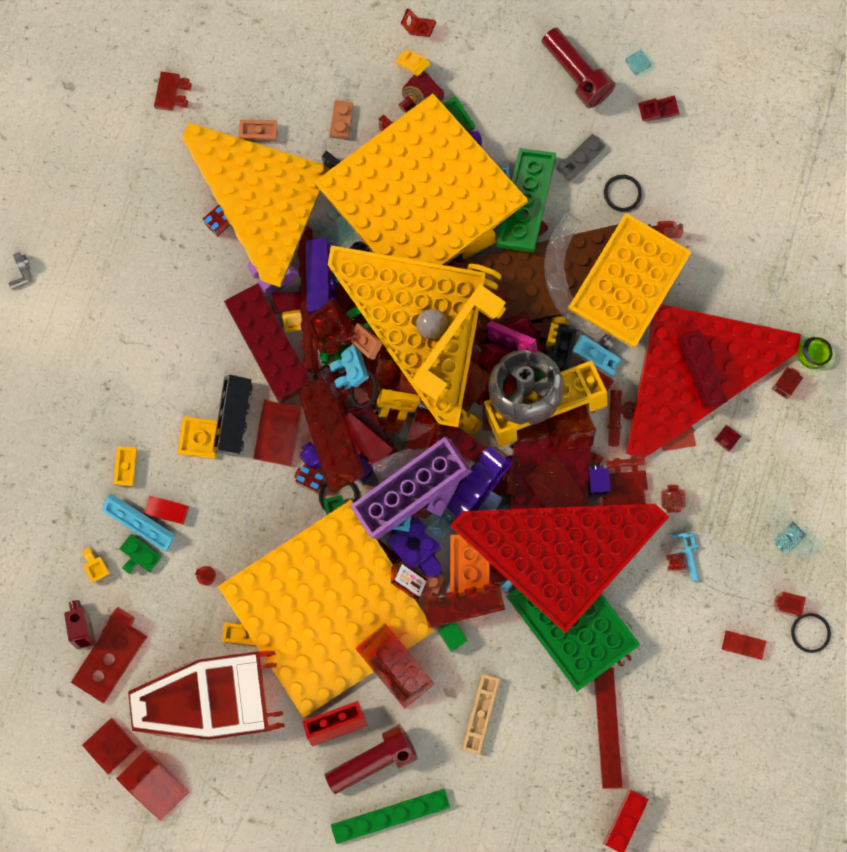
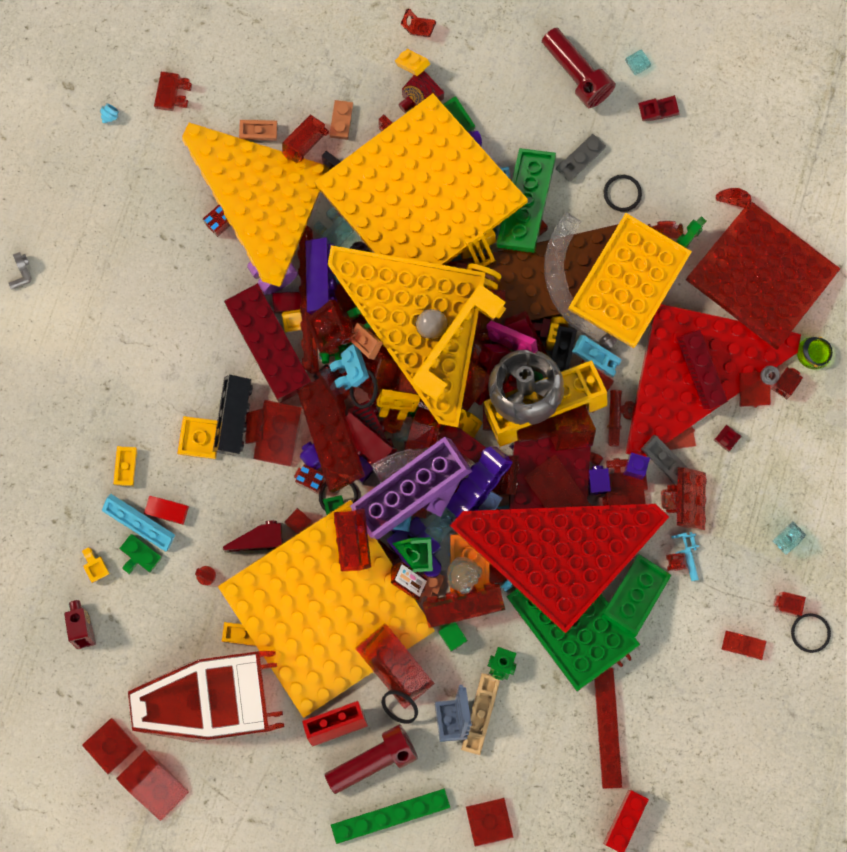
clear red hinge [70,607,148,704] -> none
none -> medium azure plate [100,103,119,123]
none -> dark red slope [223,520,283,552]
none -> clear red piece [245,409,264,444]
none -> clear red brick [282,114,329,163]
none -> clear red brick [284,508,313,535]
none -> clear red brick [334,508,371,571]
none -> black piece [381,690,418,724]
none -> green slope [392,537,433,572]
none -> sand blue plate [434,685,472,742]
none -> clear light blue hair [447,557,482,594]
none -> yellow tile [464,231,495,266]
none -> clear red plate [466,798,514,846]
none -> green brick [487,647,517,680]
none -> green plate [602,554,672,638]
none -> dark purple brick [624,452,650,480]
none -> dark grey plate [641,435,691,486]
none -> green plate [676,216,707,248]
none -> clear red plate [677,467,707,530]
none -> clear red plate [686,200,840,350]
none -> clear red plate [715,188,752,209]
none -> clear red piece [739,370,771,408]
none -> flat silver plate [760,366,780,385]

